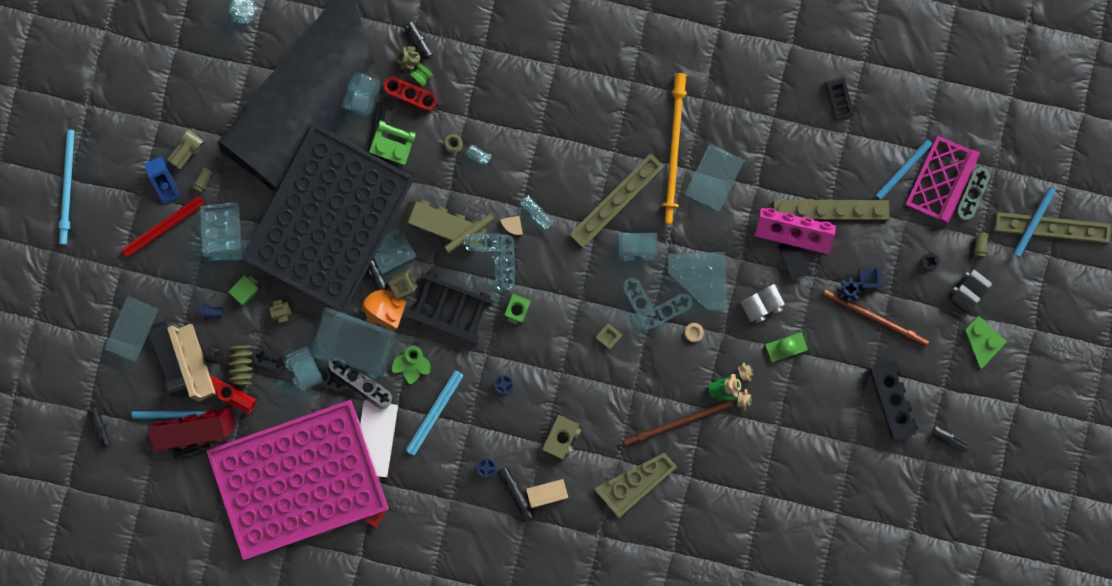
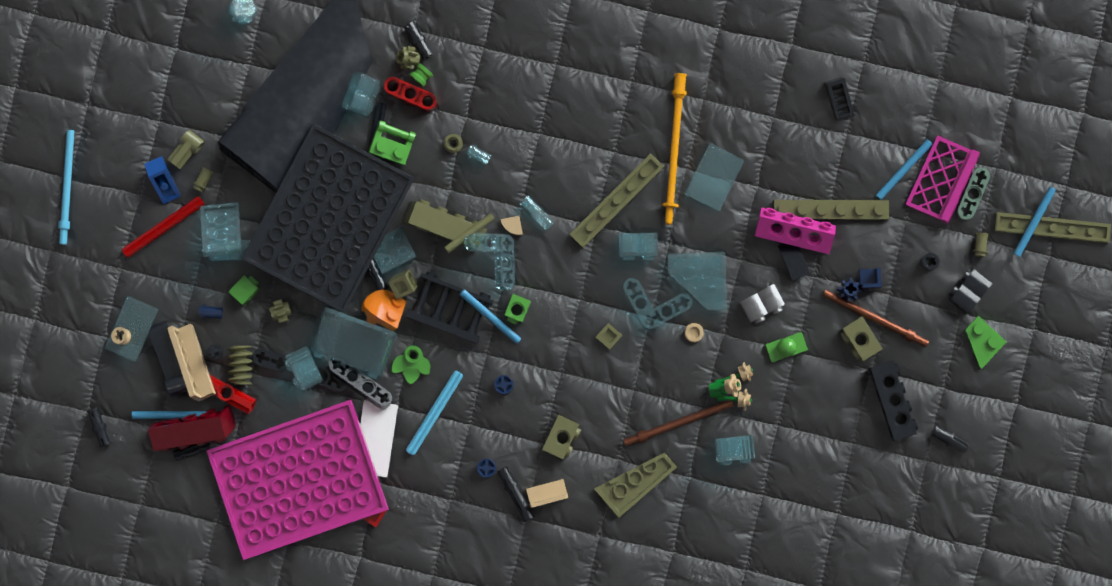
none -> tan bush [111,327,131,345]
none -> dark azure bar [459,289,521,344]
none -> clear light blue brick [714,435,755,466]
none -> olive brick [841,317,883,362]

